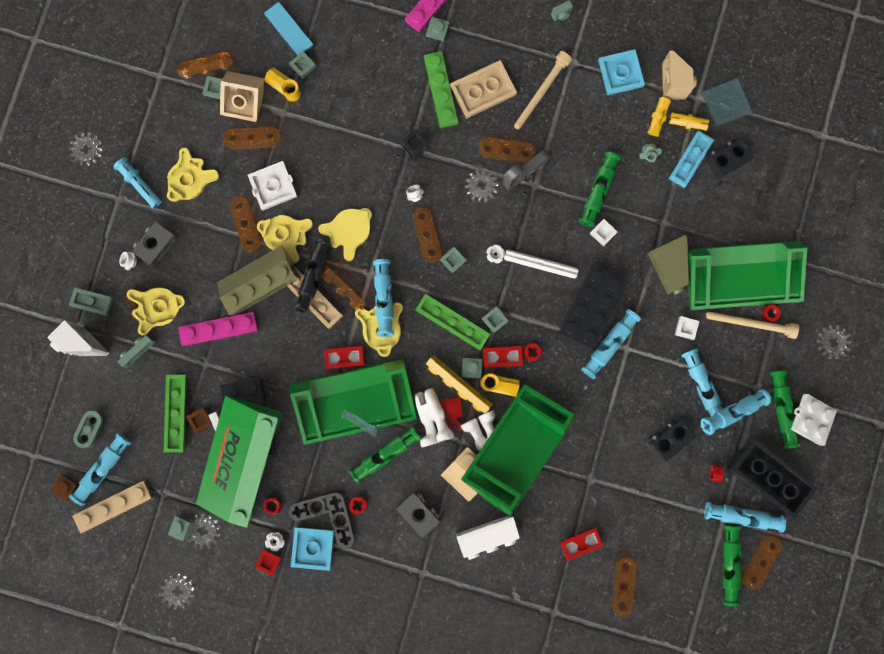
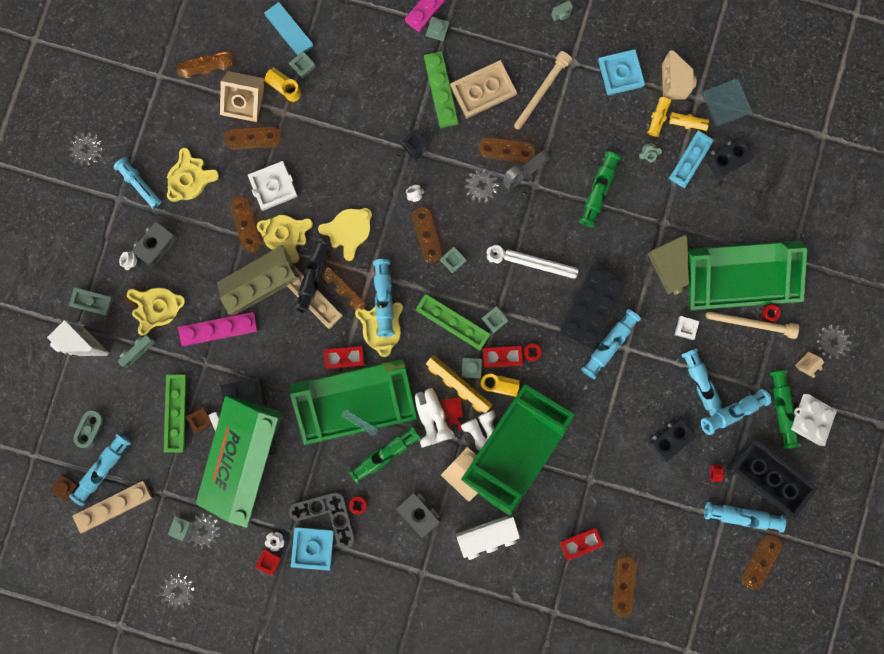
sand green plate [203,76,222,99] -> none
red axle [263,497,282,515] -> none
white plate [590,219,617,247] -> none
green piece [723,525,742,607] -> none
none -> tan tile [795,352,824,378]

